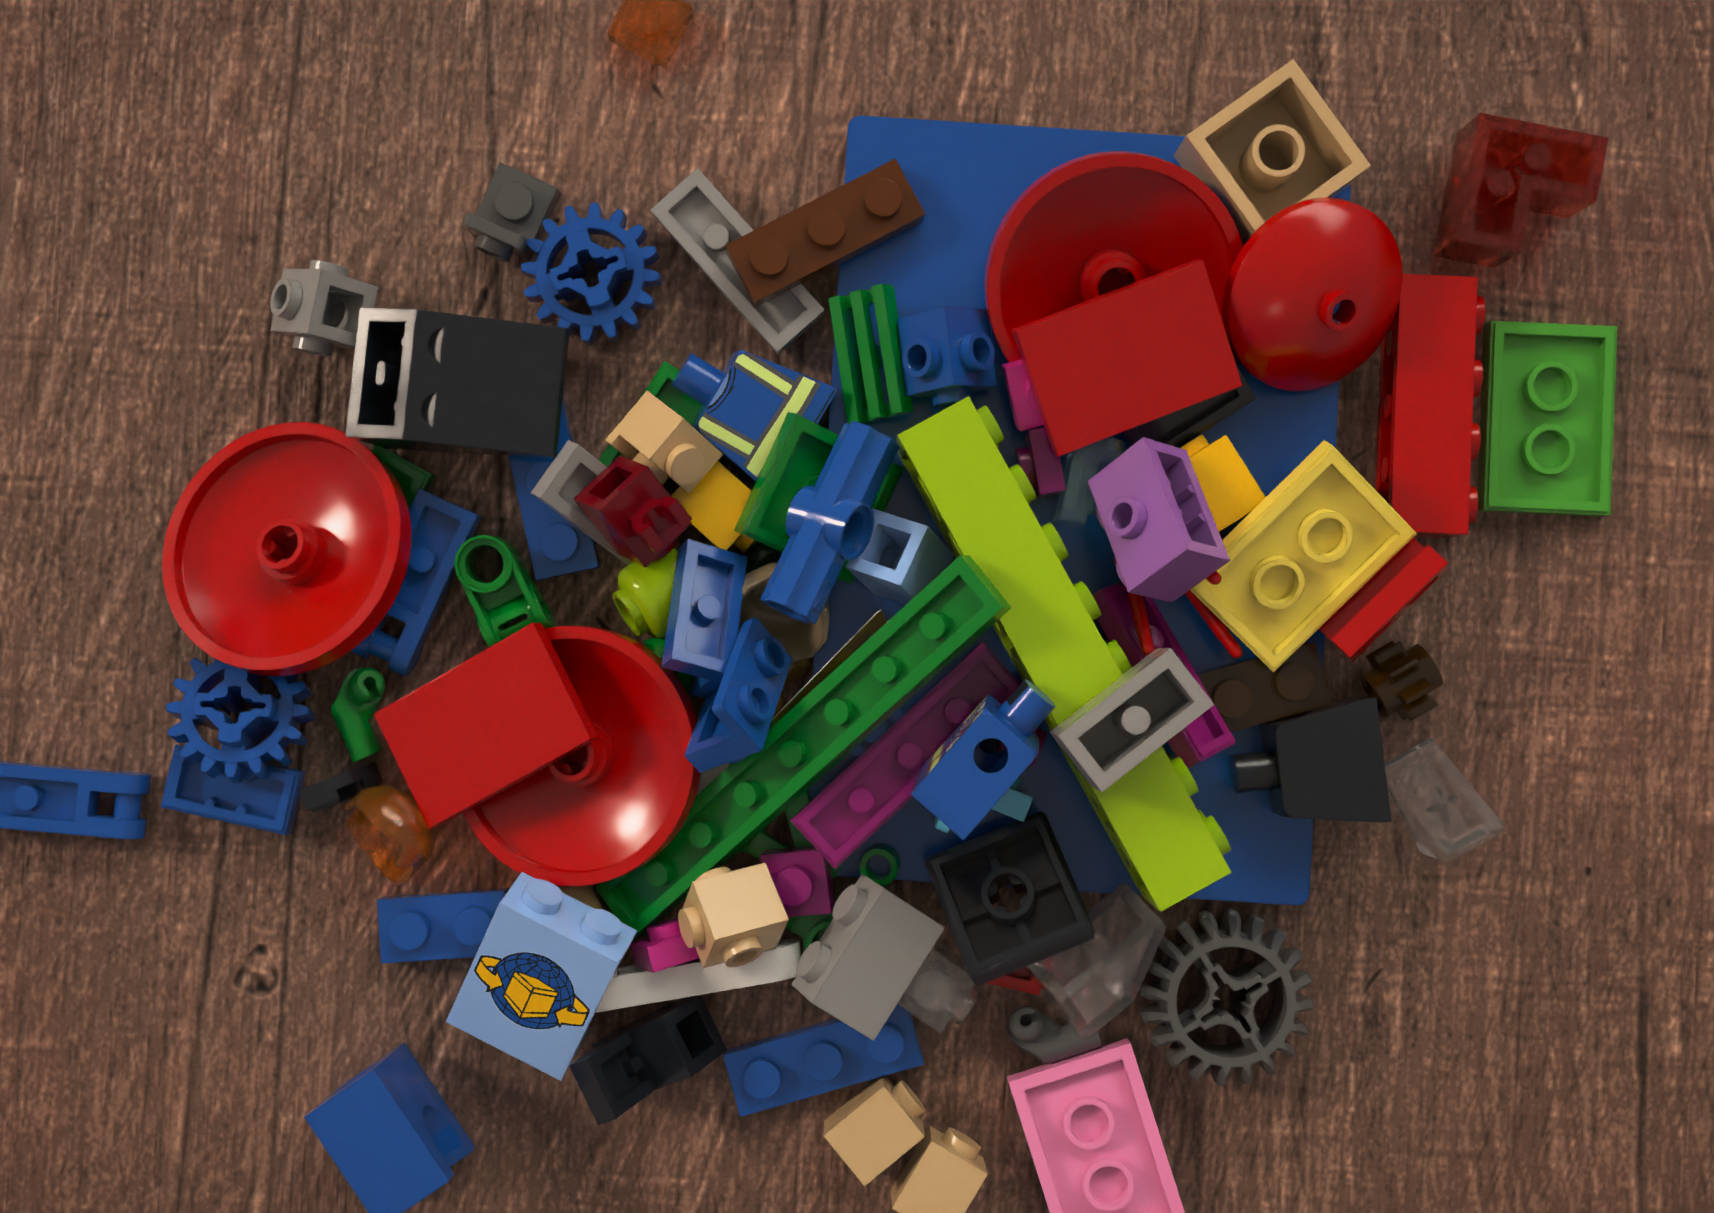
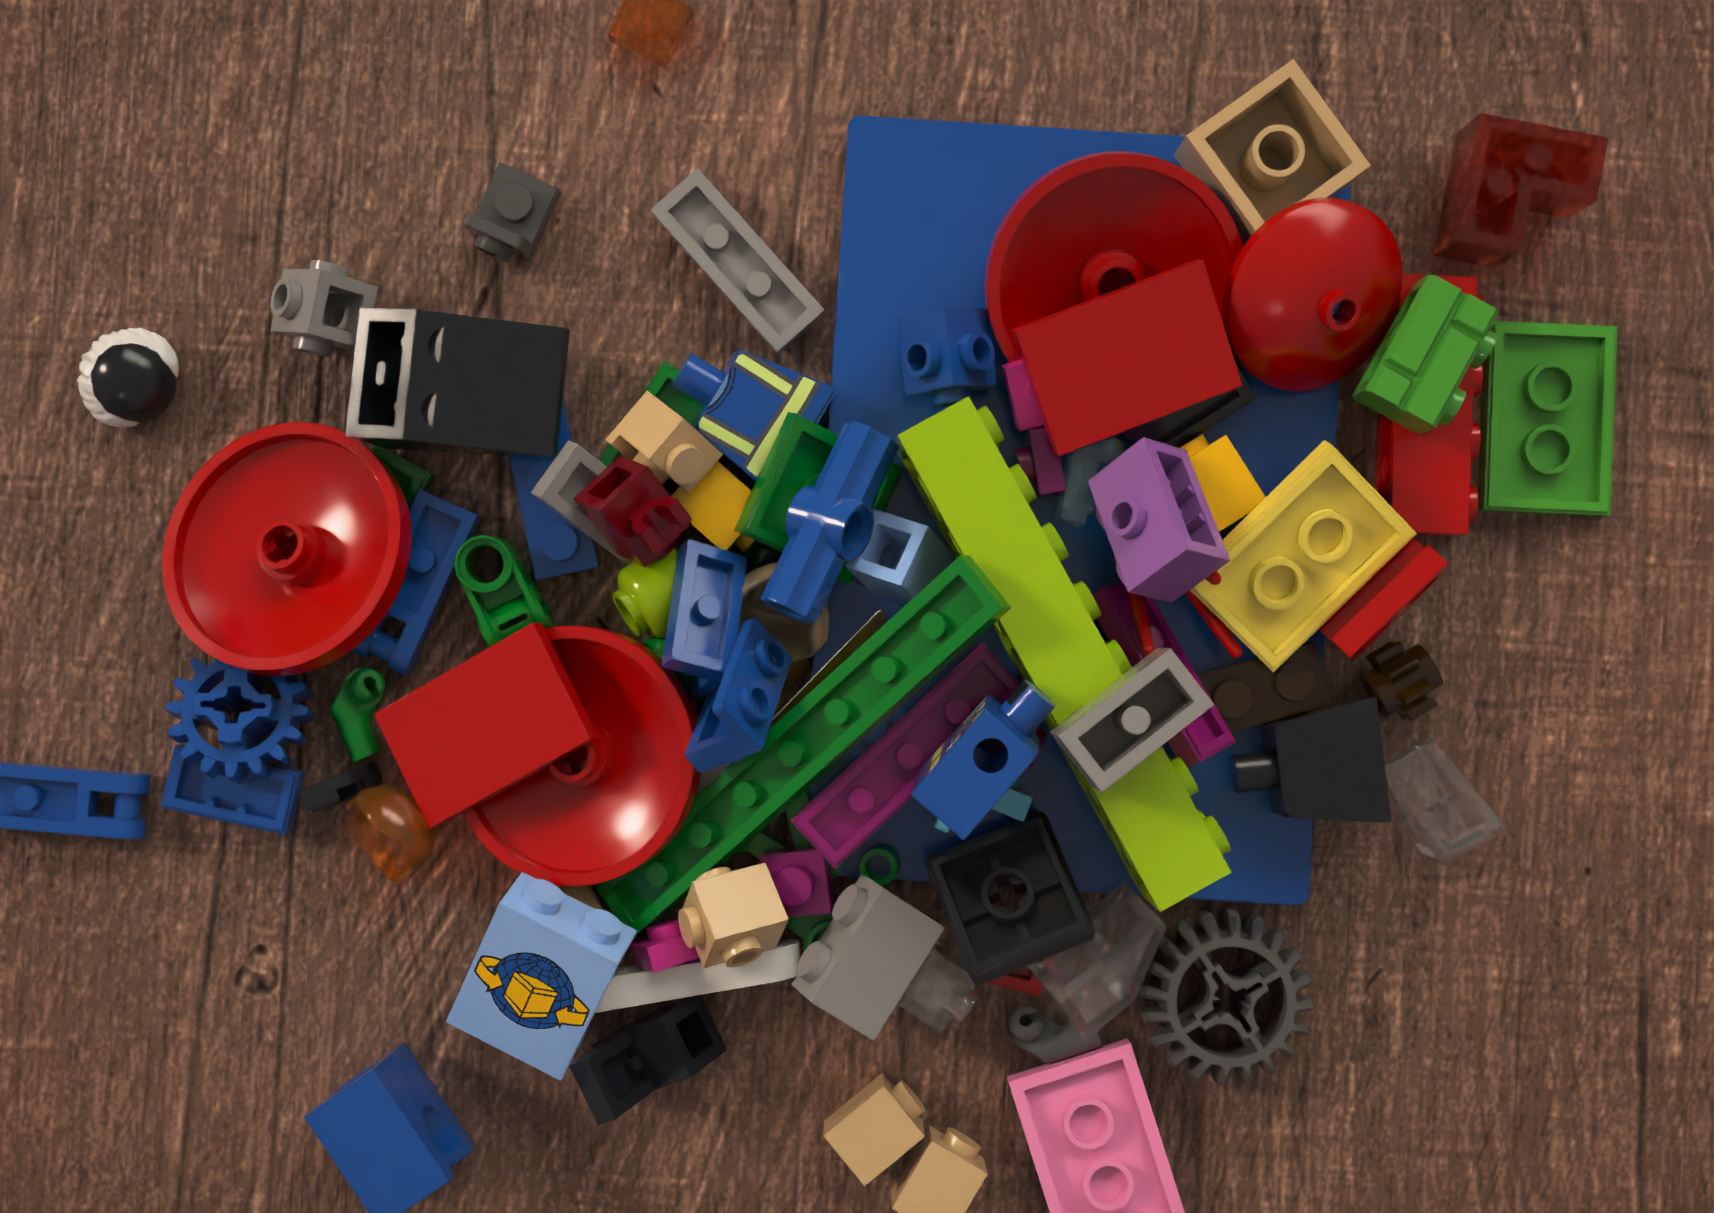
blue plate [377,888,509,964] -> none
blue gear [521,202,662,345] -> none
blue plate [723,998,924,1117] -> none
reddish brown plate [725,159,926,307] -> none
green tile [828,284,914,424] -> none
none -> black hair [77,328,179,428]
none -> bright green brick [1352,274,1499,434]

